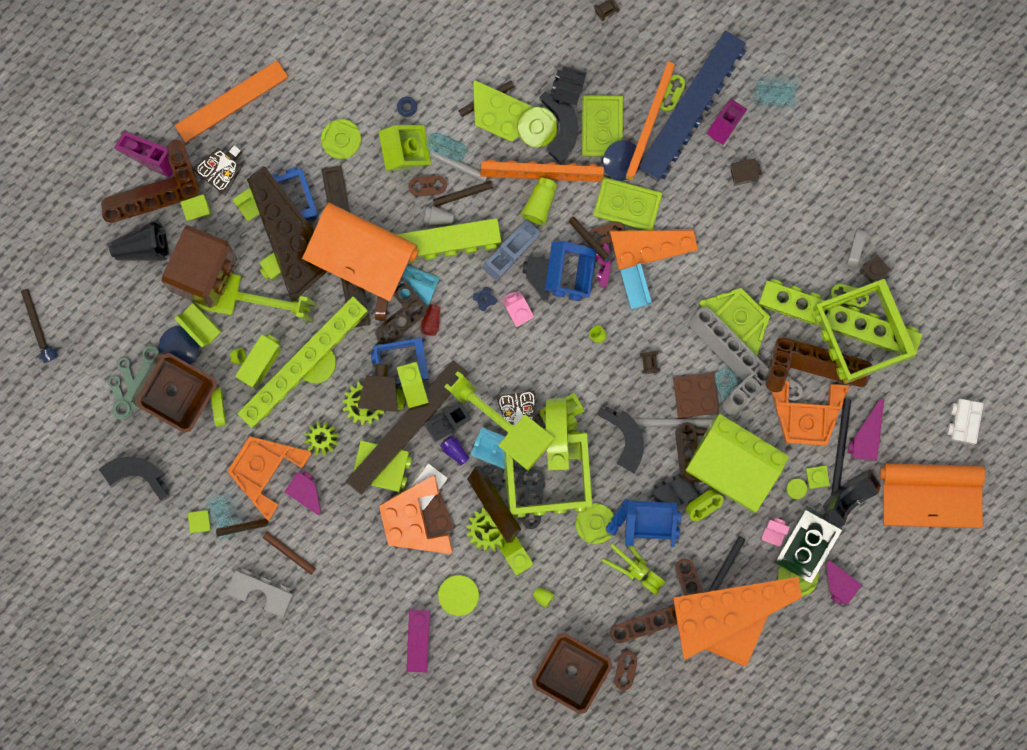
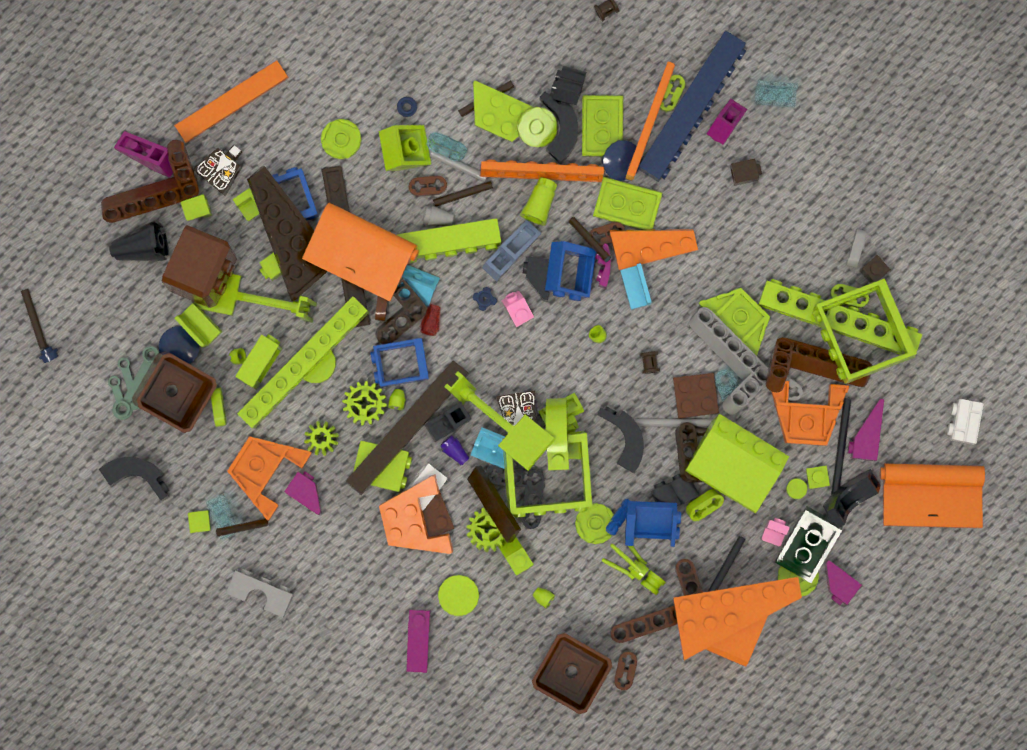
reddish brown bar [262,532,316,575] -> none
dark brown torso [358,364,398,412] -> none
lime slope [397,362,429,408] -> none

